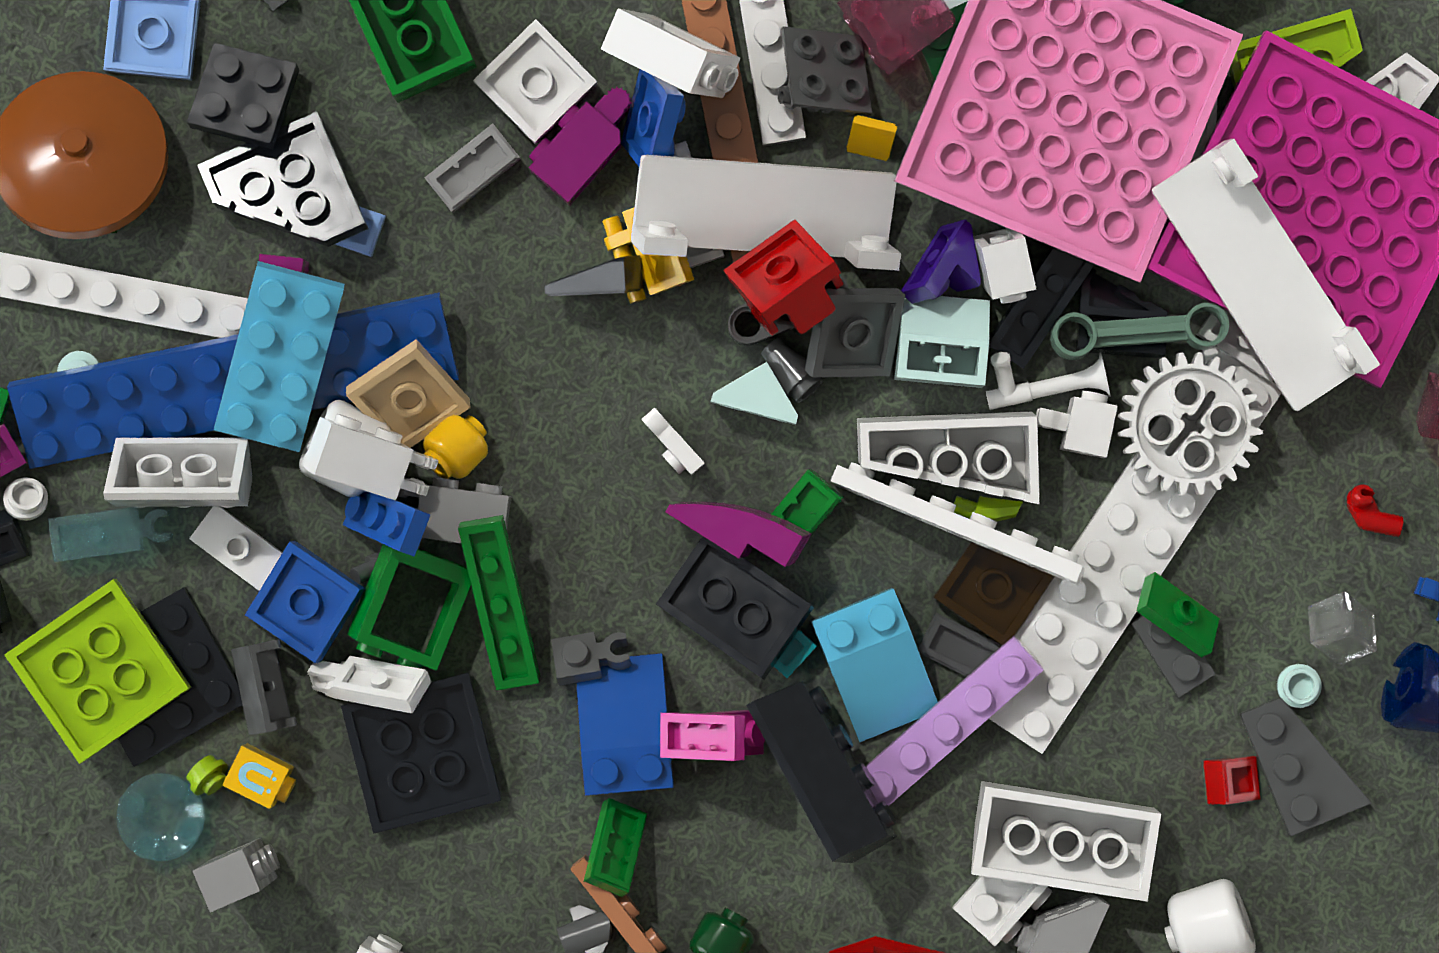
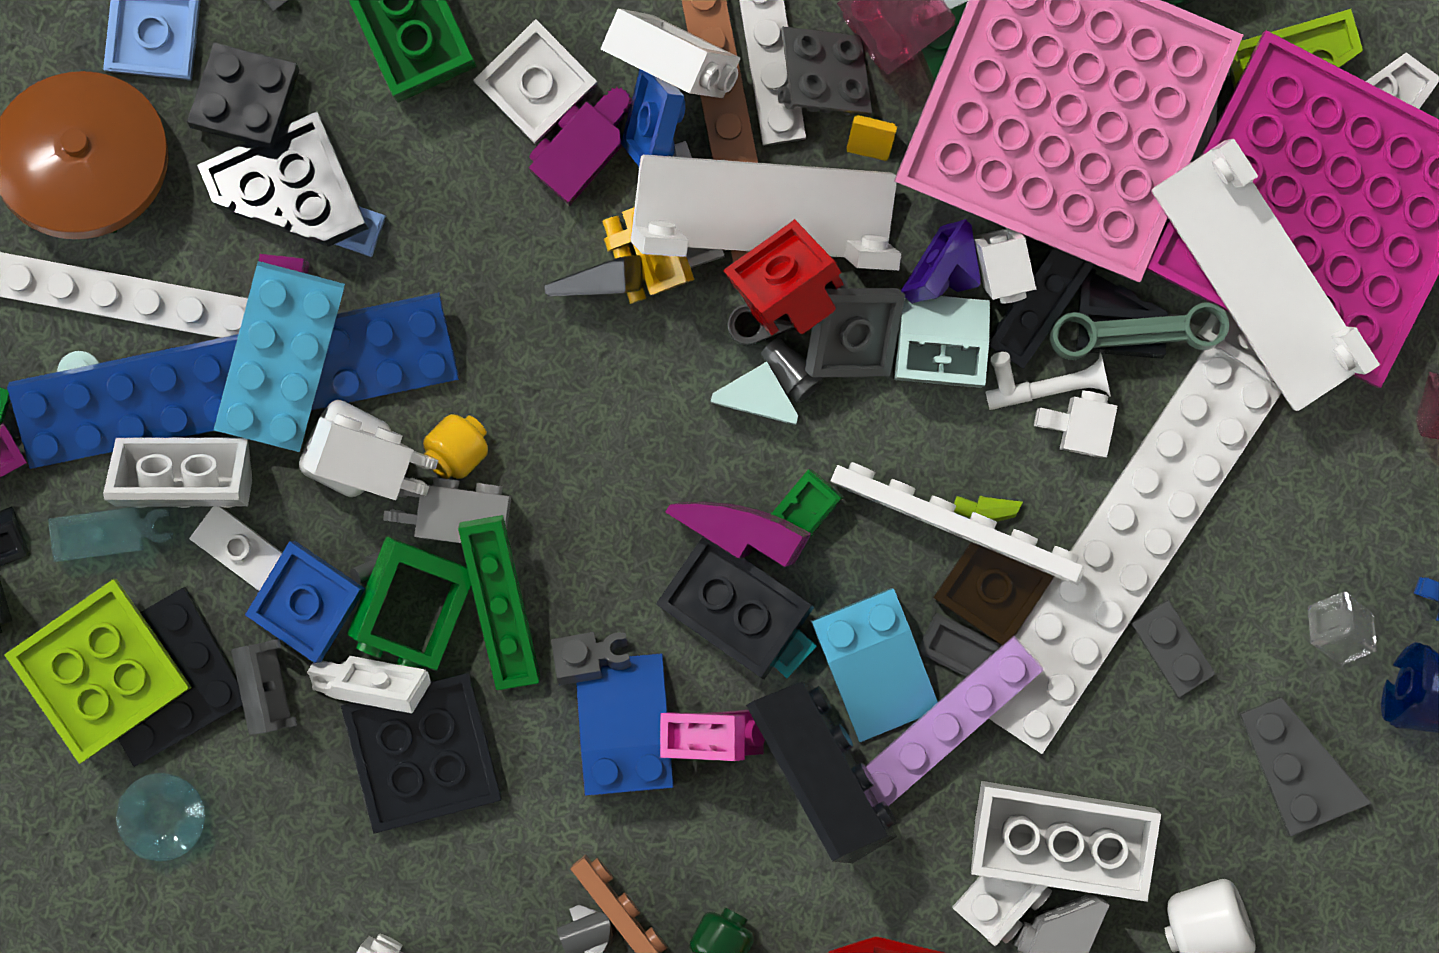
white plate [3,477,48,521] -> none
lime plate [186,755,228,795] -> none
light grey brick [193,838,280,912] -> none
yellow brick [222,743,296,809] -> none
blue plate [343,491,430,557] -> none
tan plate [346,339,471,448] -> none
light grey plate [424,123,521,213] -> none
green plate [584,798,647,897] -> none
white plate [641,408,705,475] -> none
white wedge [857,411,1040,504] -> none
white gear [1118,352,1263,495] -> none
green plate [1136,572,1220,658] -> none
red slope [1203,756,1260,805] -> none
light aqua plate [1277,664,1322,708] -> none
red arm [1346,484,1403,537] -> none

